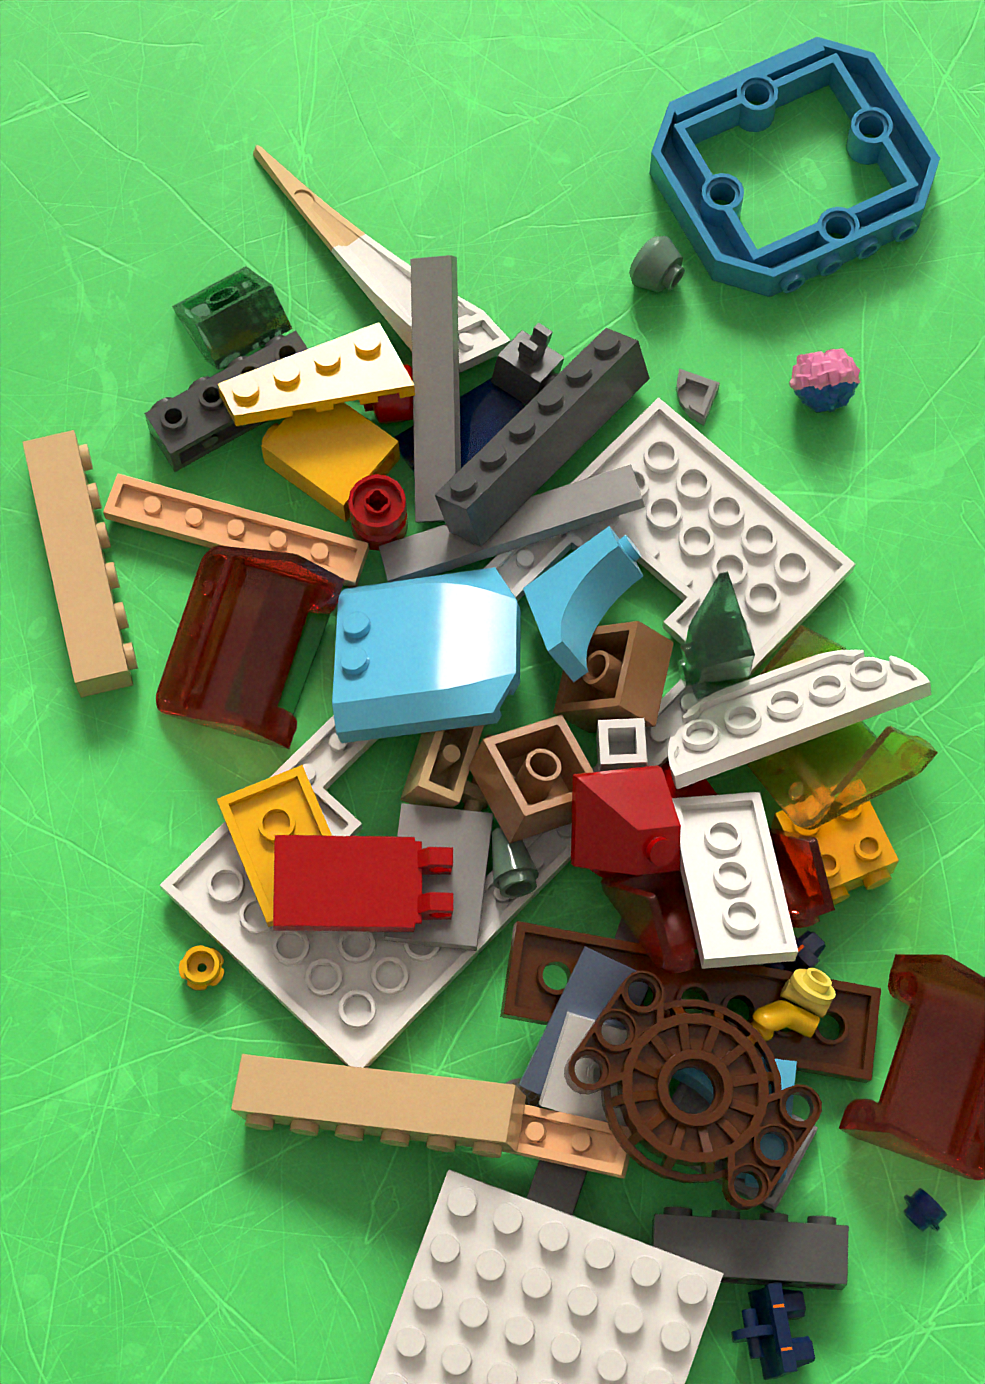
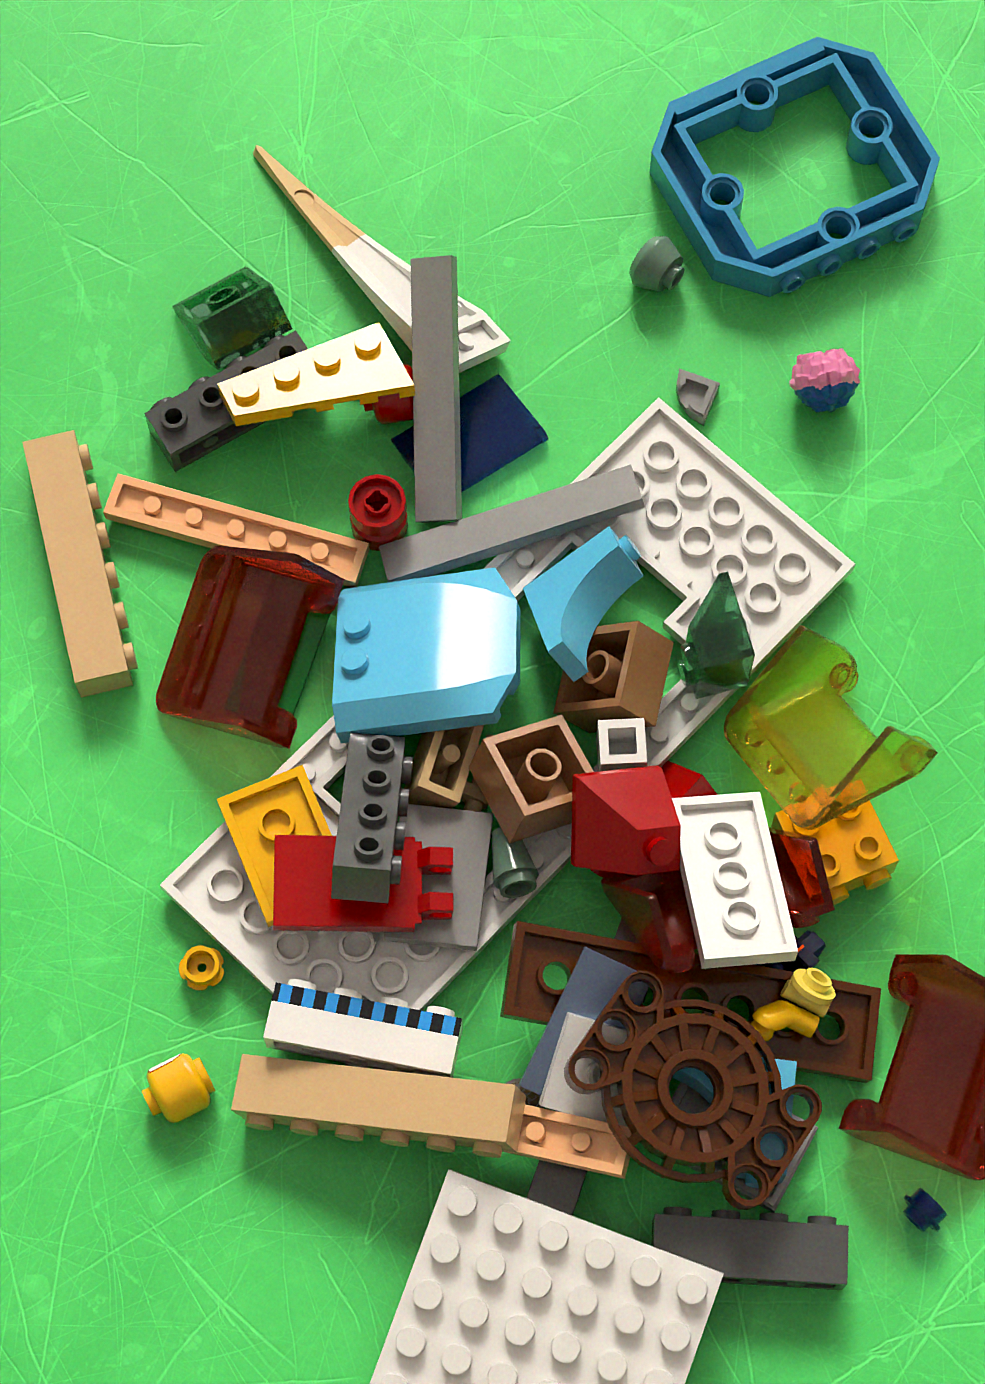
yellow brick [261,402,400,522] -> none
dark grey brick [435,328,650,547] -> none
dark grey brick [491,323,564,405] -> none
white plate [668,650,931,789] -> none
dark blue hips [731,1283,815,1380] -> none
none -> yellow head [142,1053,216,1123]
none -> white brick [263,979,463,1078]
none -> dark grey brick [331,732,413,903]

